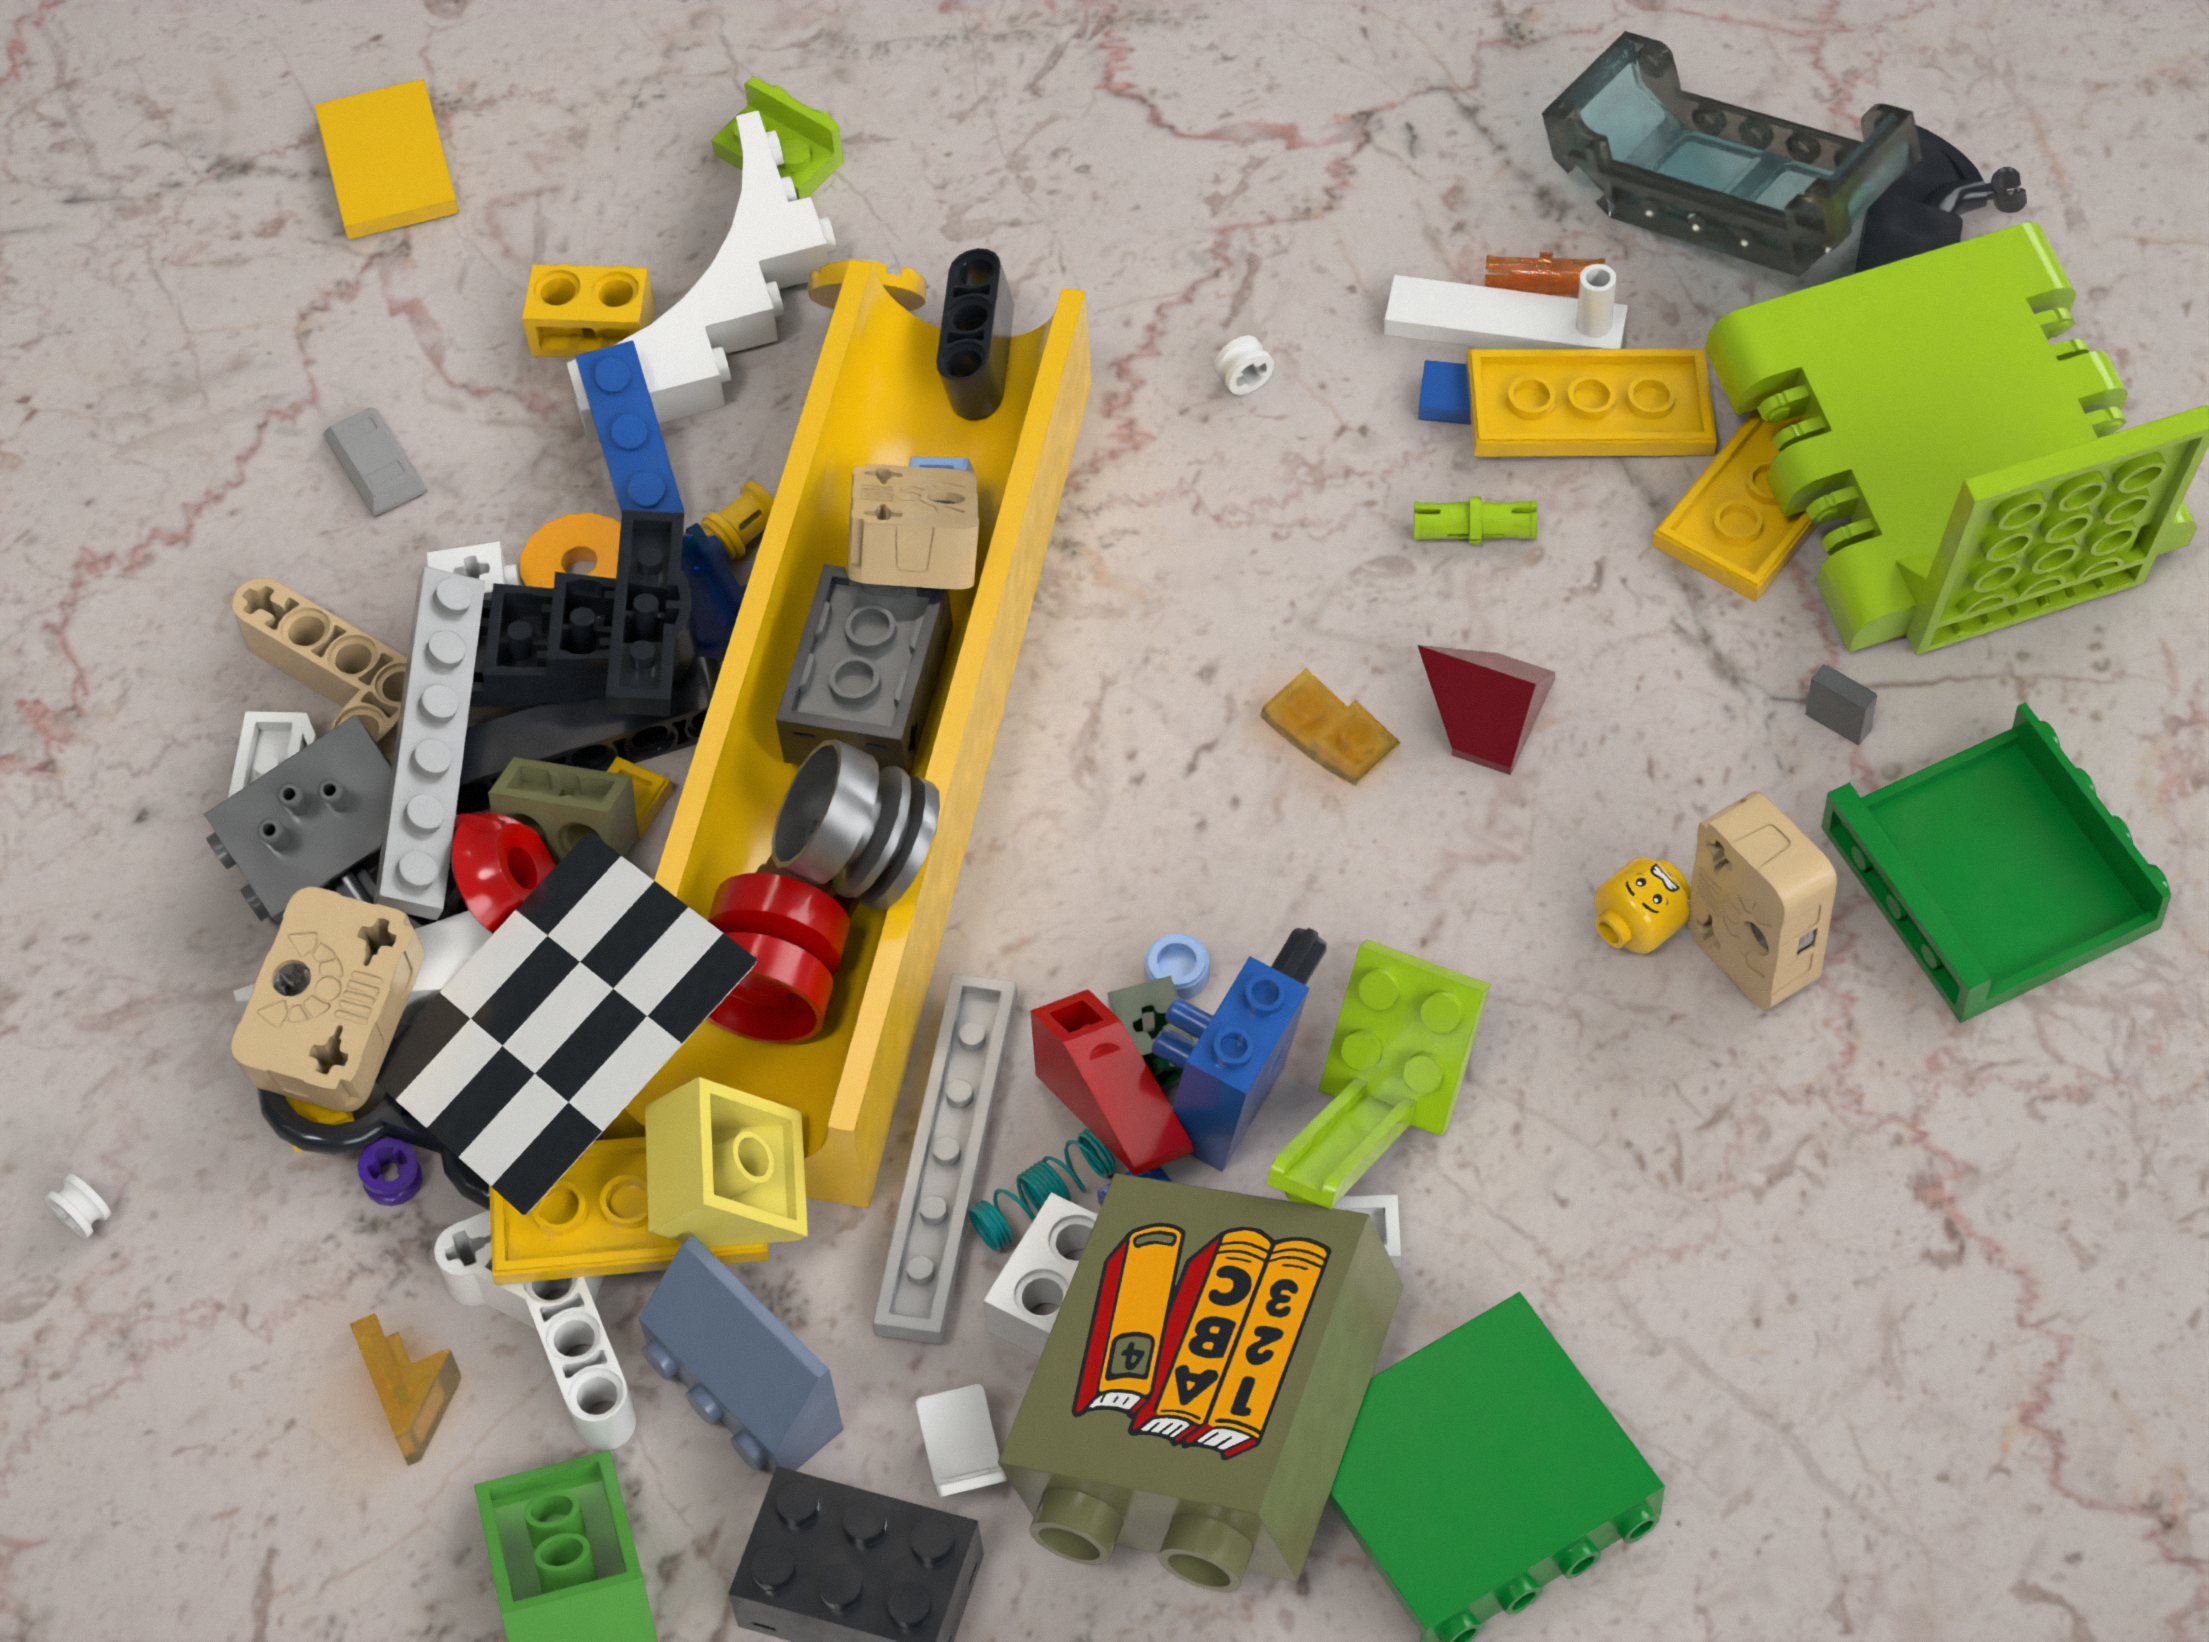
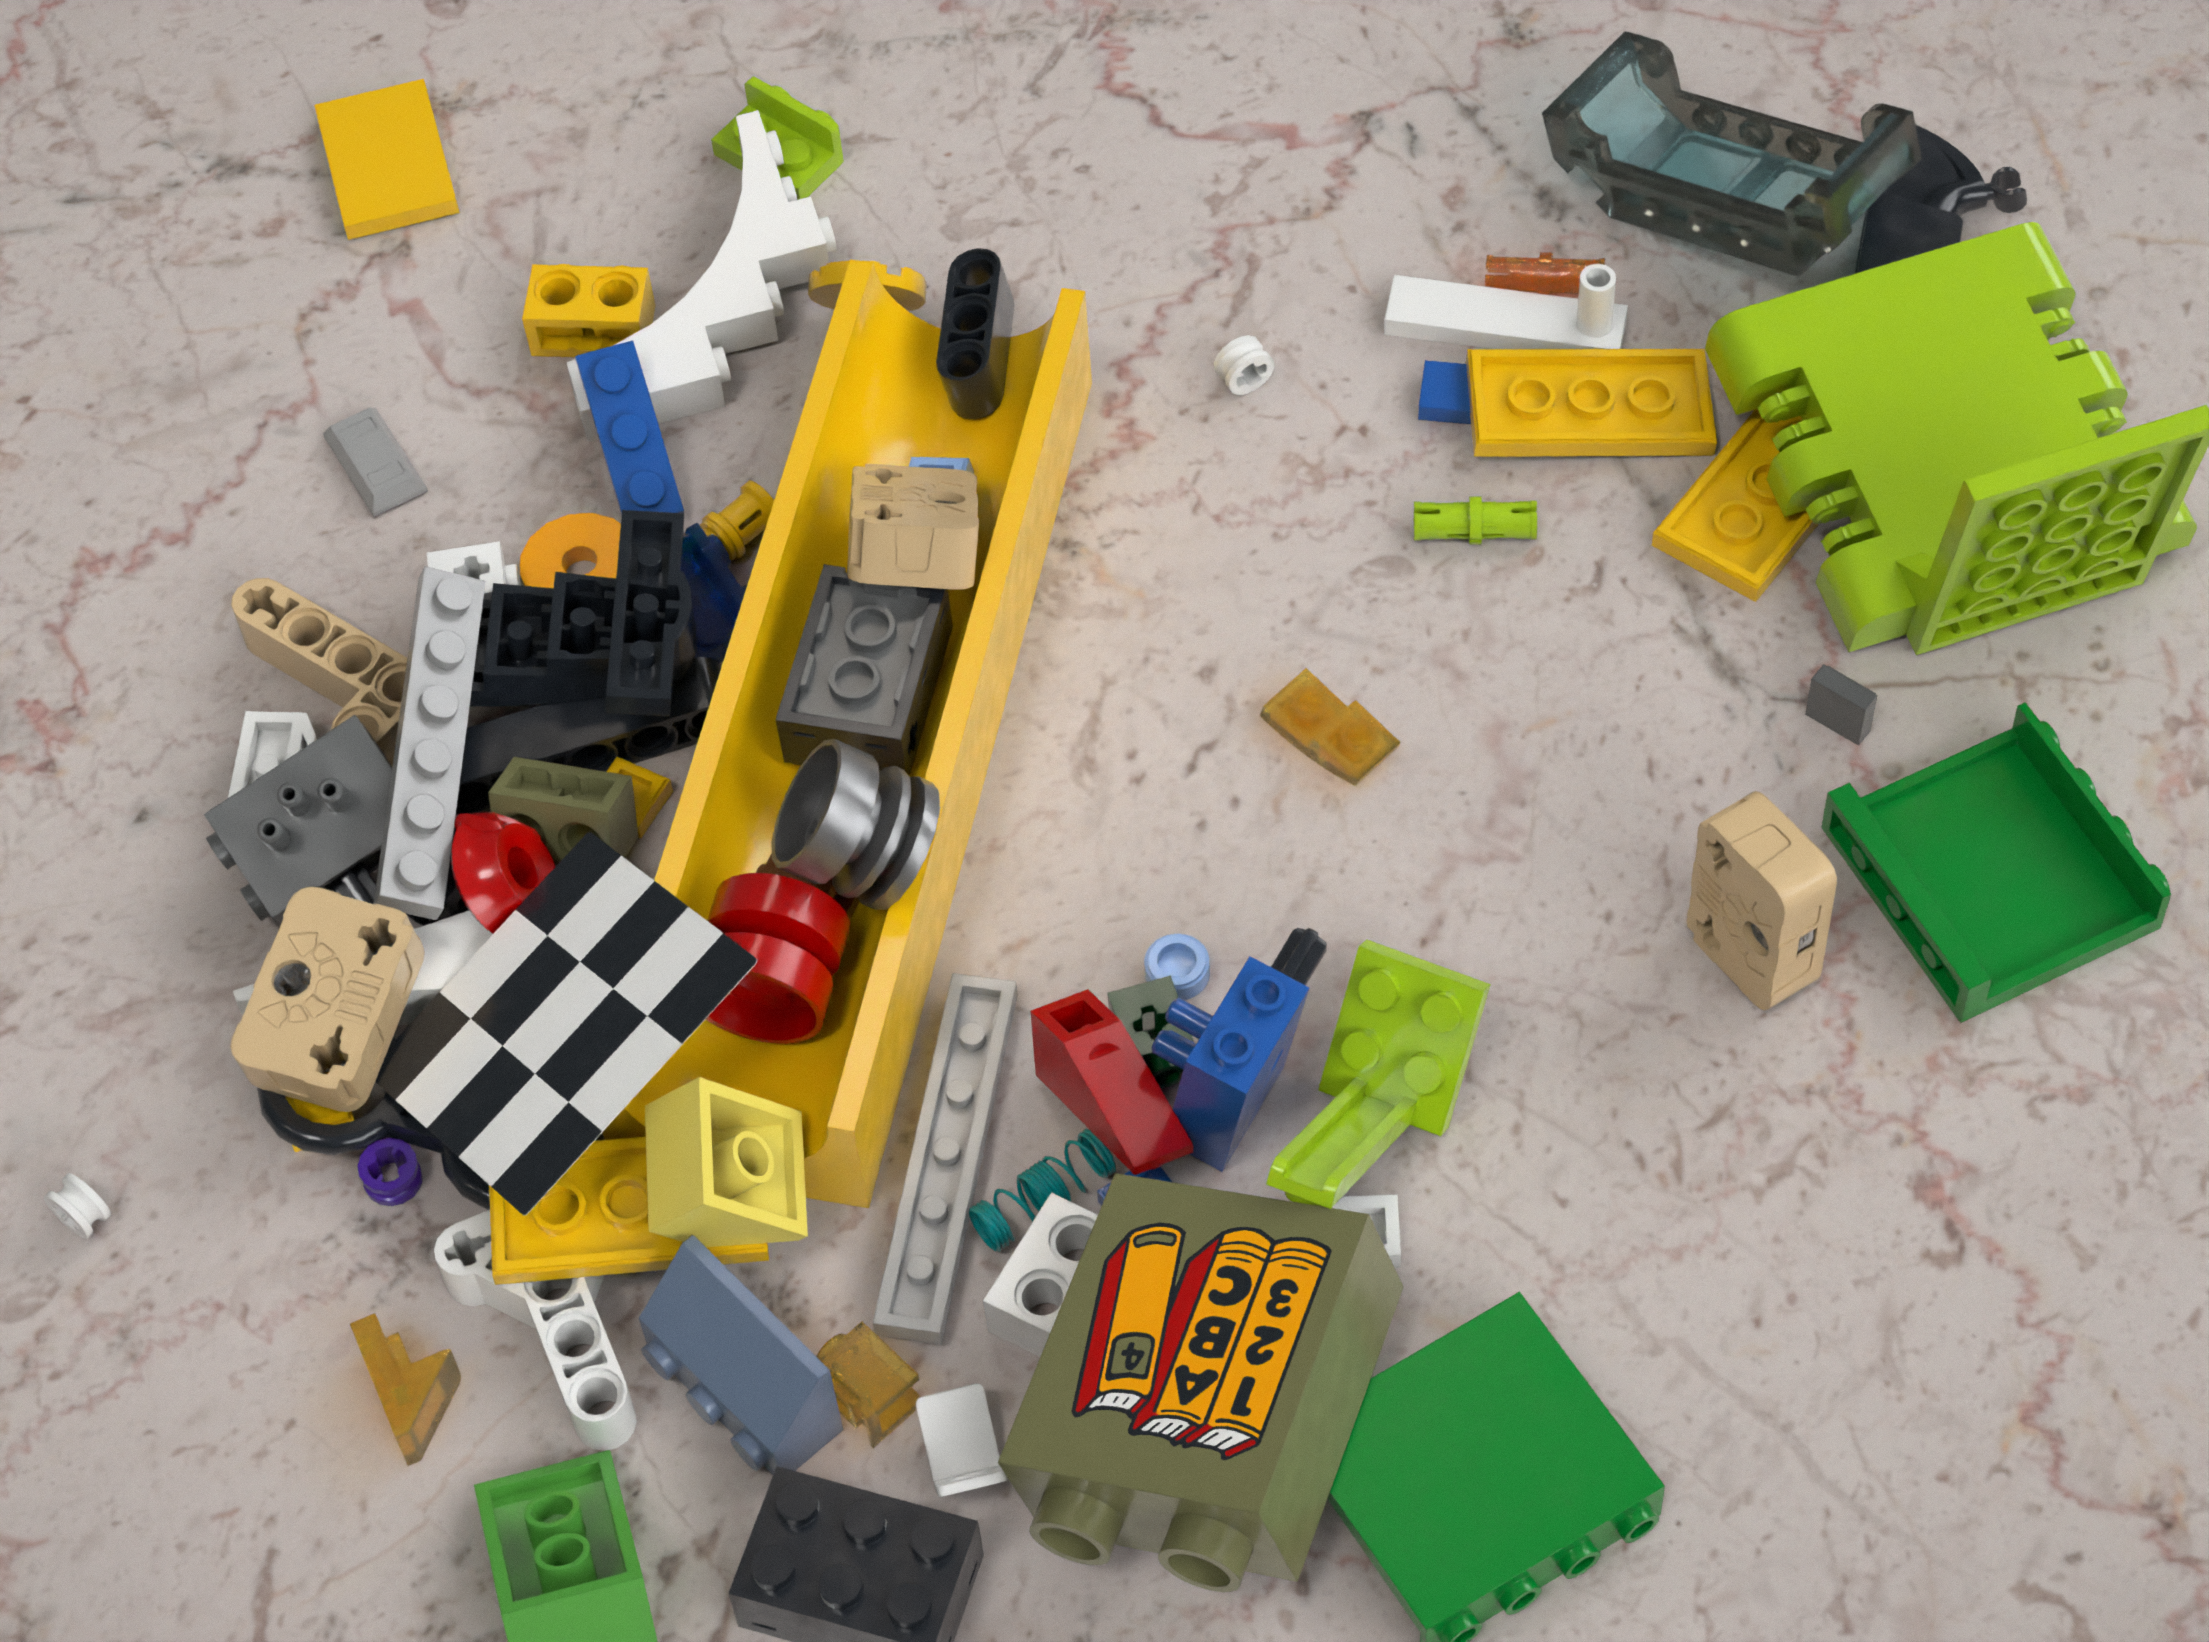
dark red slope [1417,645,1555,775] -> none
yellow head [1594,857,1691,954] -> none
none -> clear yellow window [816,1321,921,1448]

